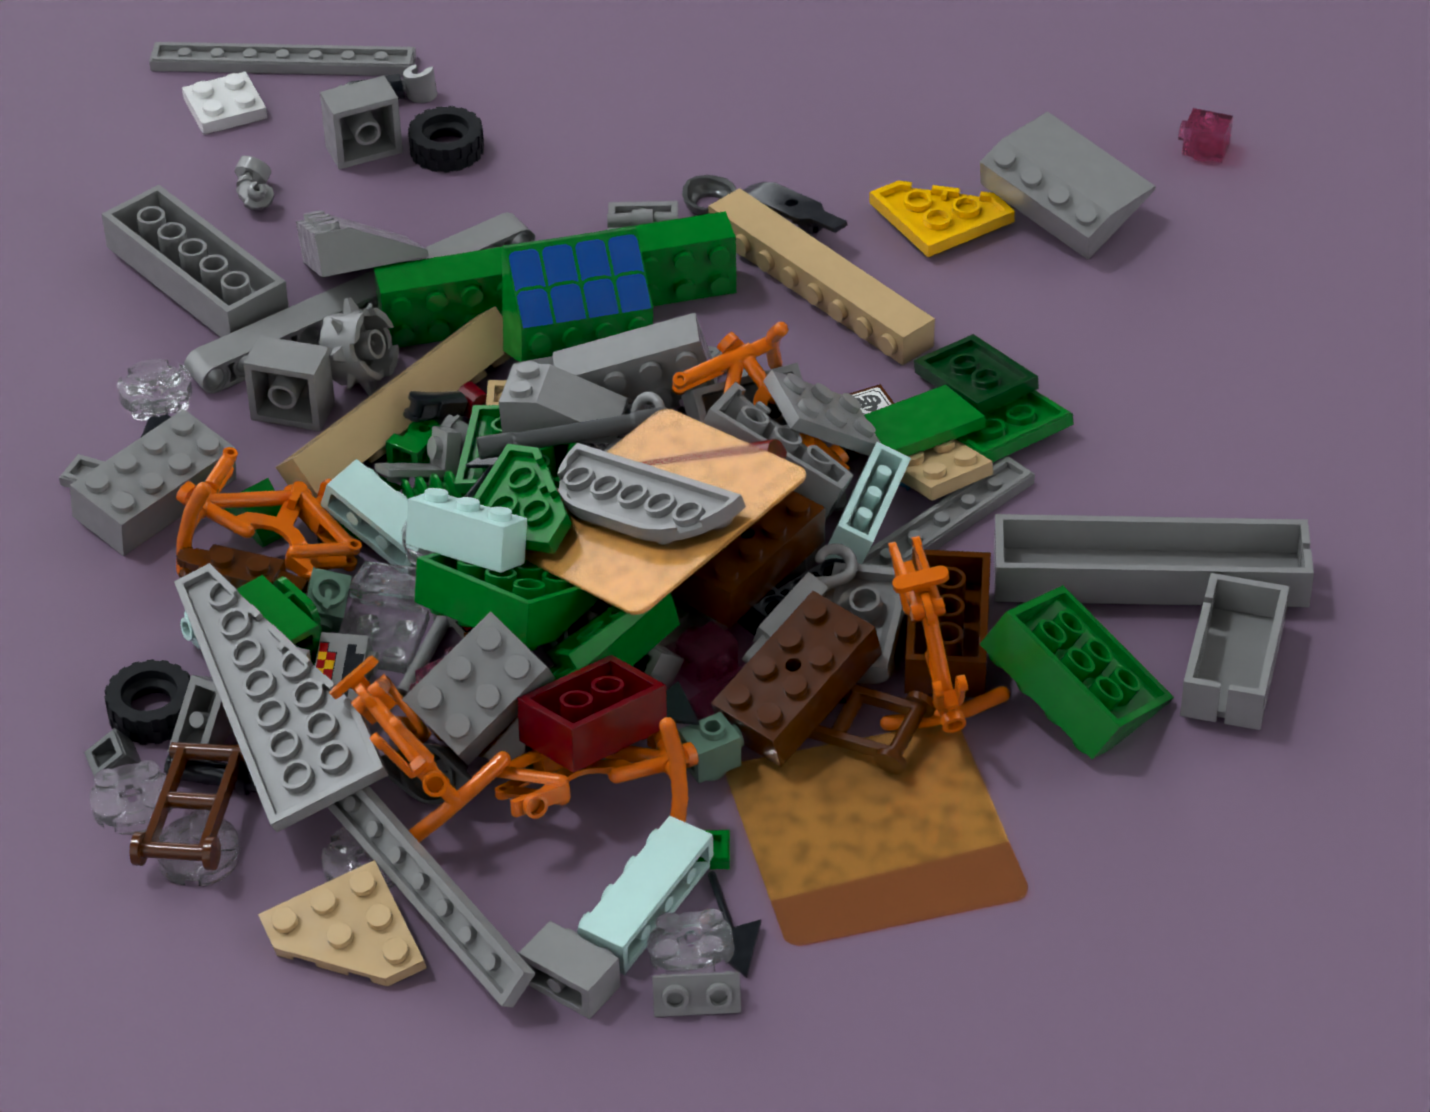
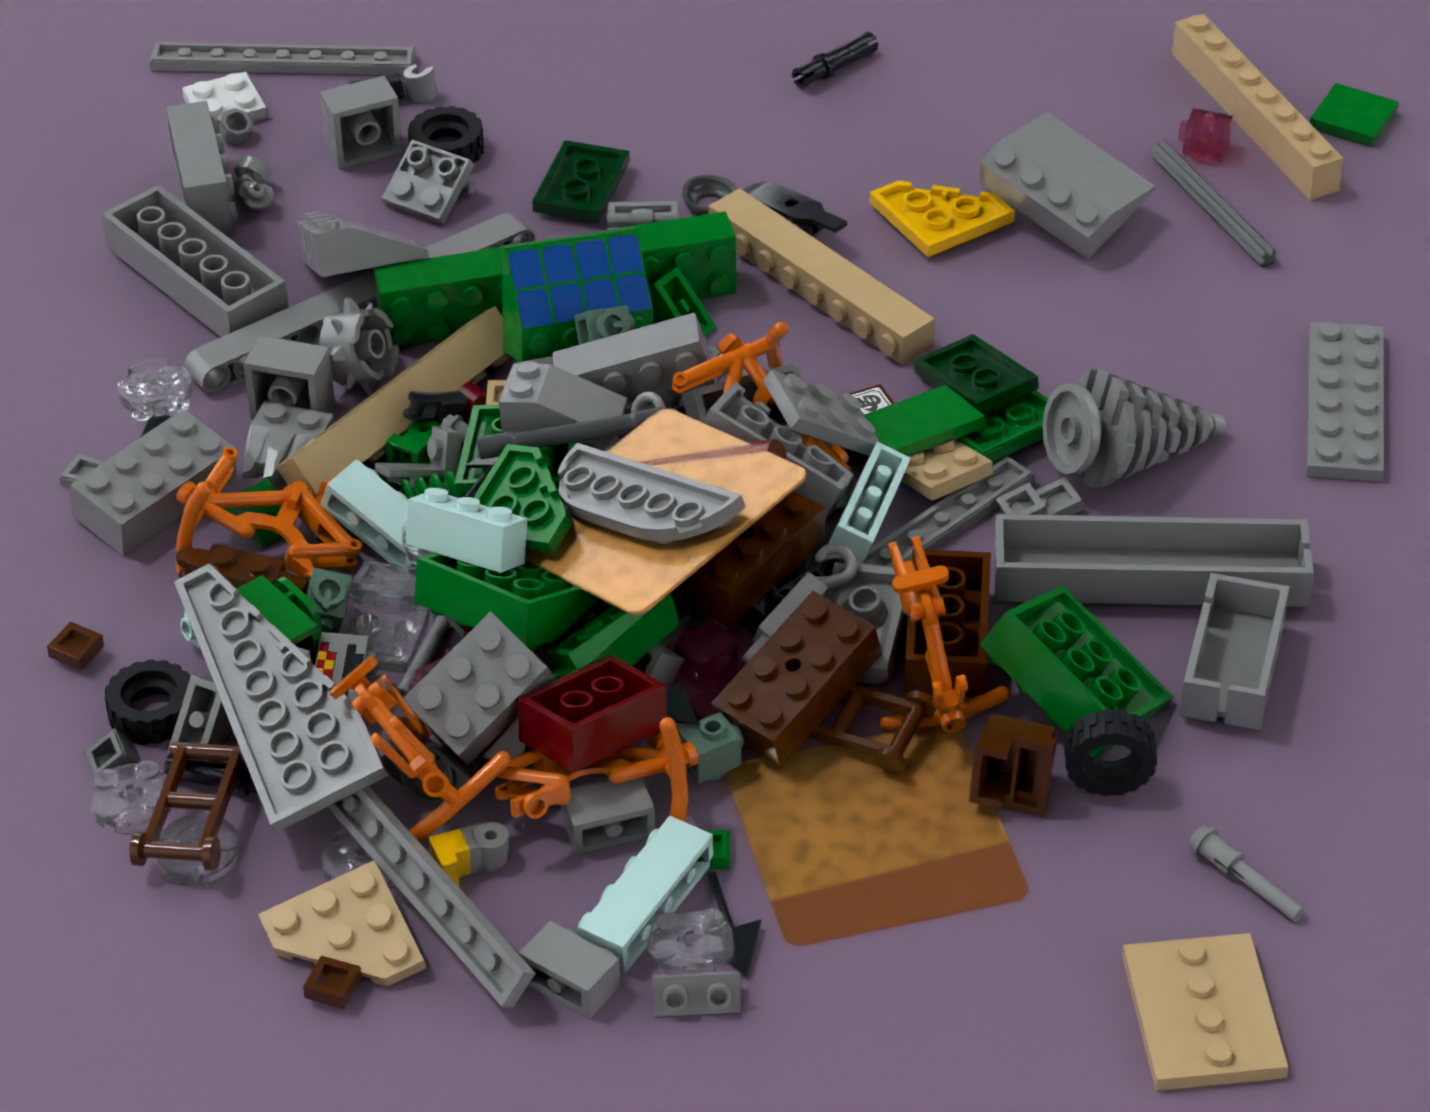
none -> reddish brown plate [47,622,104,670]
none -> light grey brick [166,101,238,238]
none -> light grey tile [219,108,253,144]
none -> light grey plate [242,401,335,489]
none -> reddish brown plate [303,955,362,1009]
none -> light grey plate [381,140,476,225]
none -> leg [429,822,510,887]
none -> dark green plate [532,140,630,223]
none -> light grey brick [561,778,655,854]
none -> sand green brick [574,305,635,345]
none -> green slope [650,267,717,336]
none -> black pin [792,32,878,88]
none -> reddish brown plate [969,713,1057,817]
none -> light grey slope [996,476,1085,515]
none -> light grey plant [1042,368,1226,489]
none -> black tyre [1064,709,1157,796]
none -> tan plate [1122,933,1288,1091]
none -> dark grey axle [1151,140,1277,266]
none -> tan brick [1172,14,1344,200]
none -> light grey pin [1189,825,1305,922]
none -> light grey plate [1306,322,1384,482]
none -> green tile [1310,83,1399,147]

